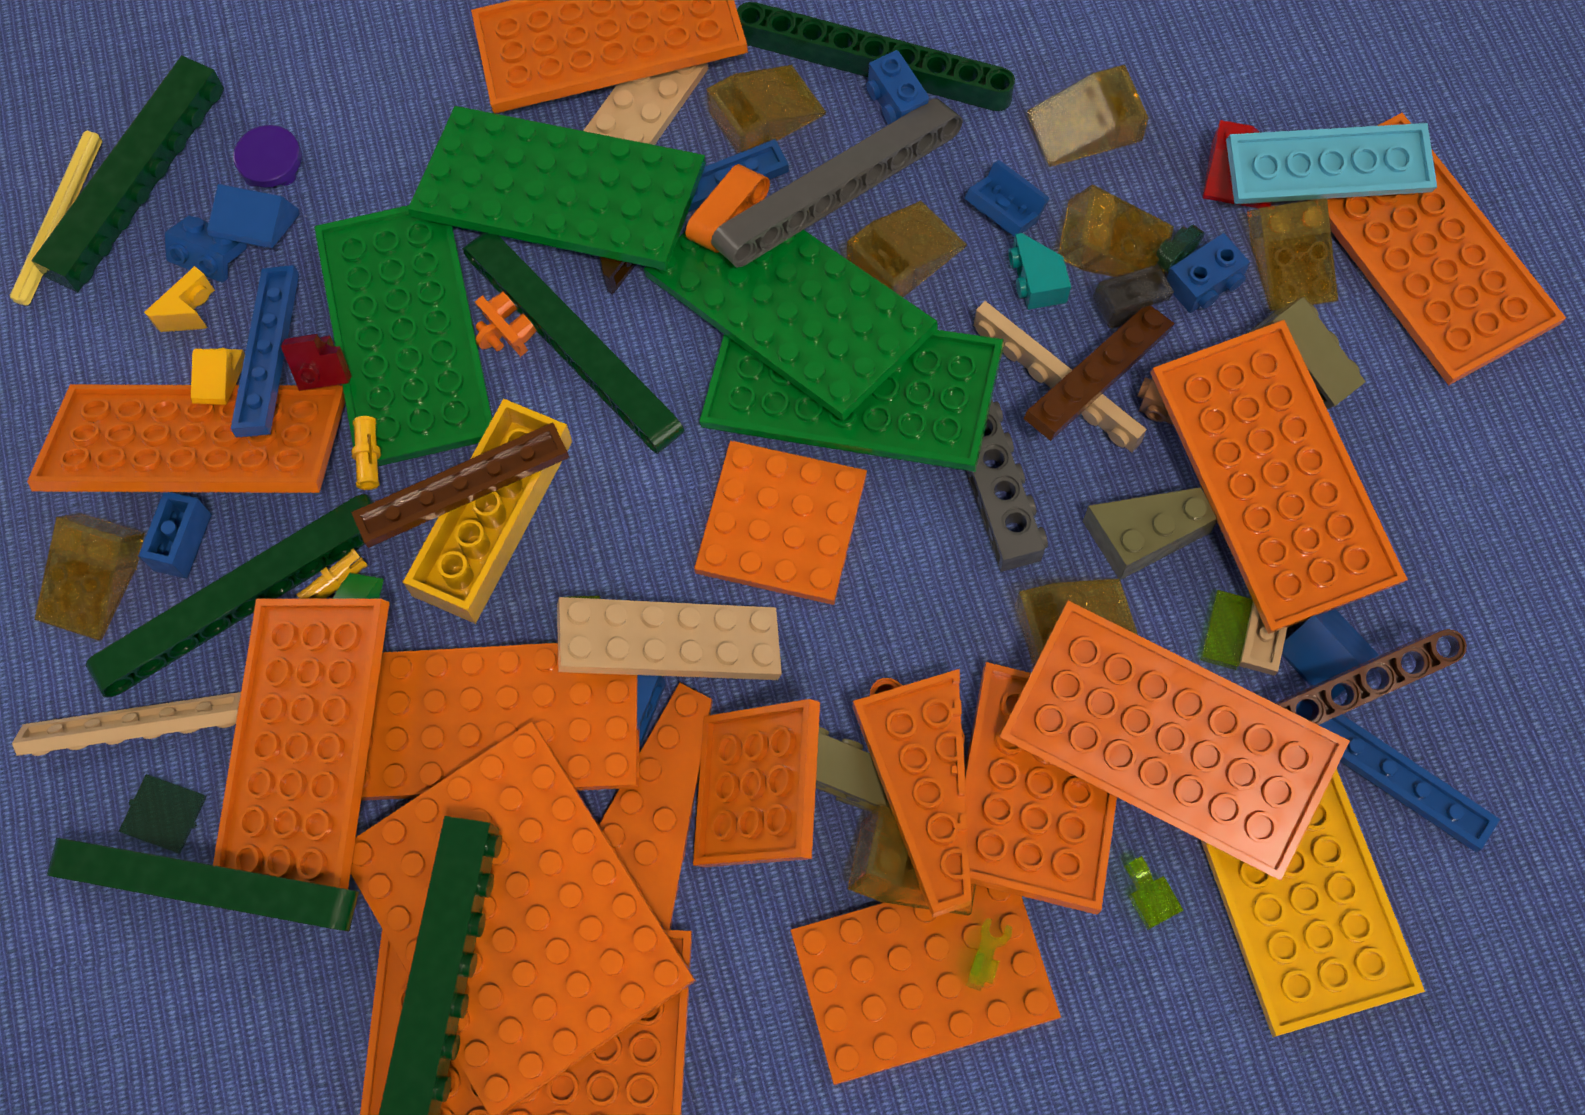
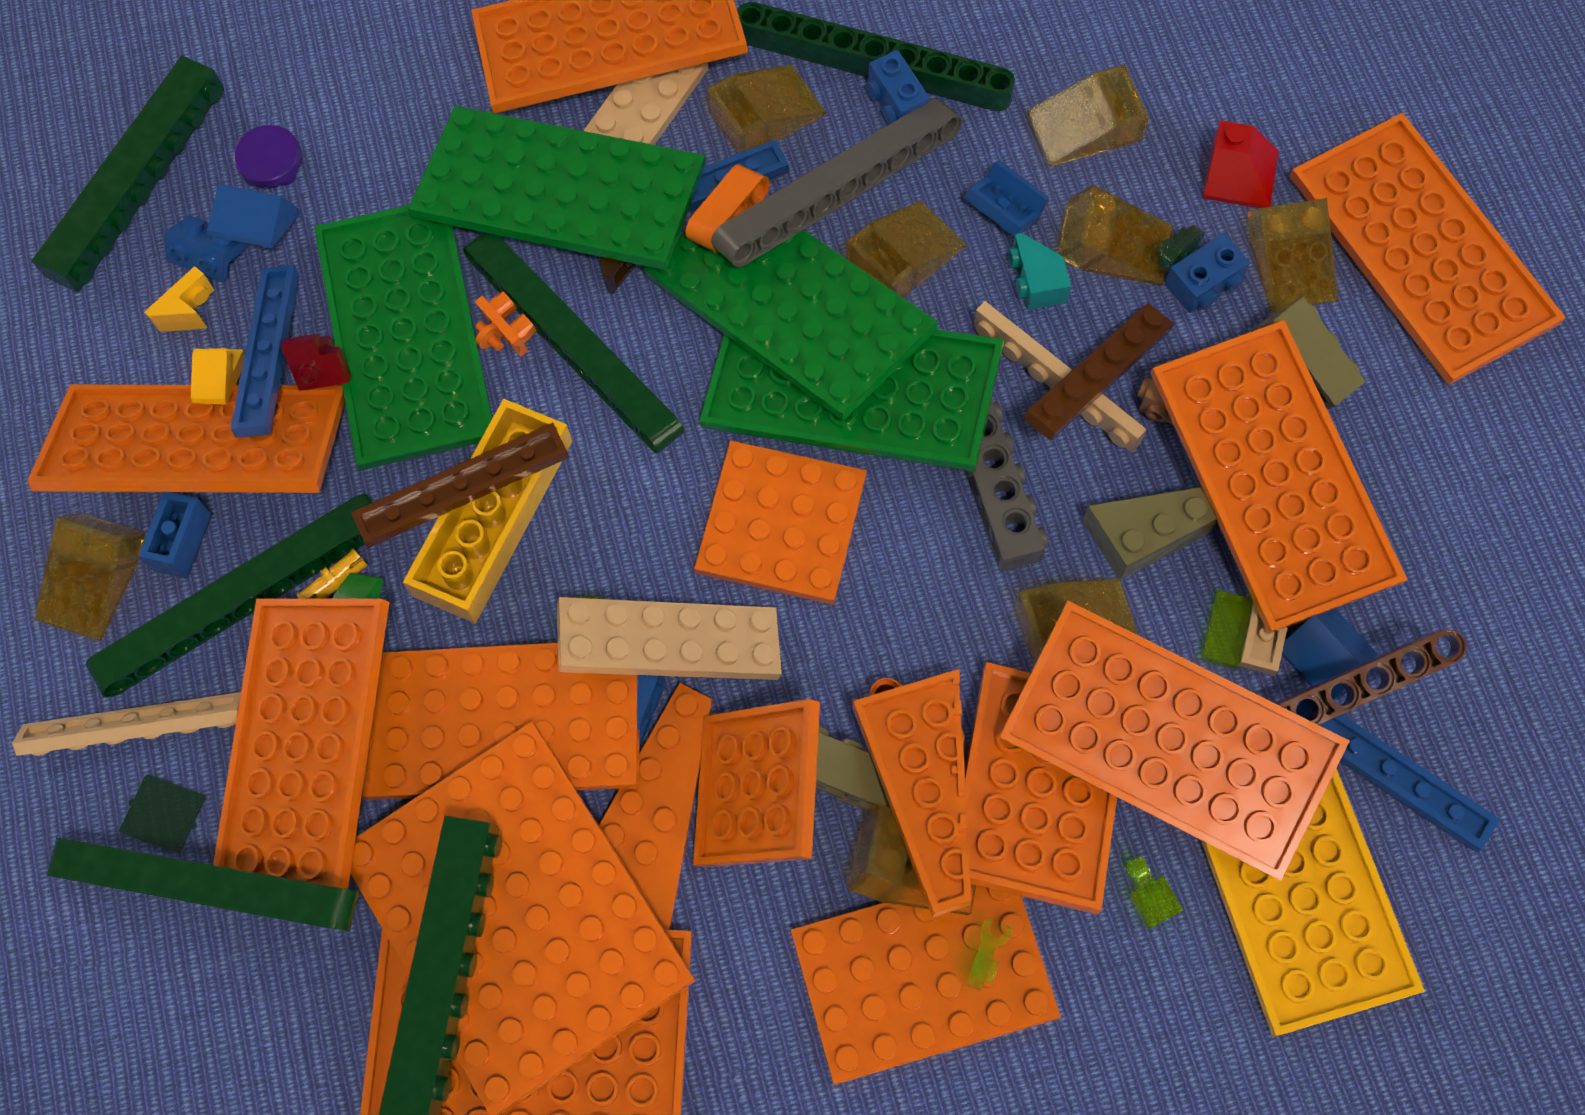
light yellow axle [10,131,102,306] -> none
yellow pin [351,416,381,490] -> none
clear smoke plate [1092,265,1174,328] -> none
medium azure plate [1226,123,1437,204] -> none

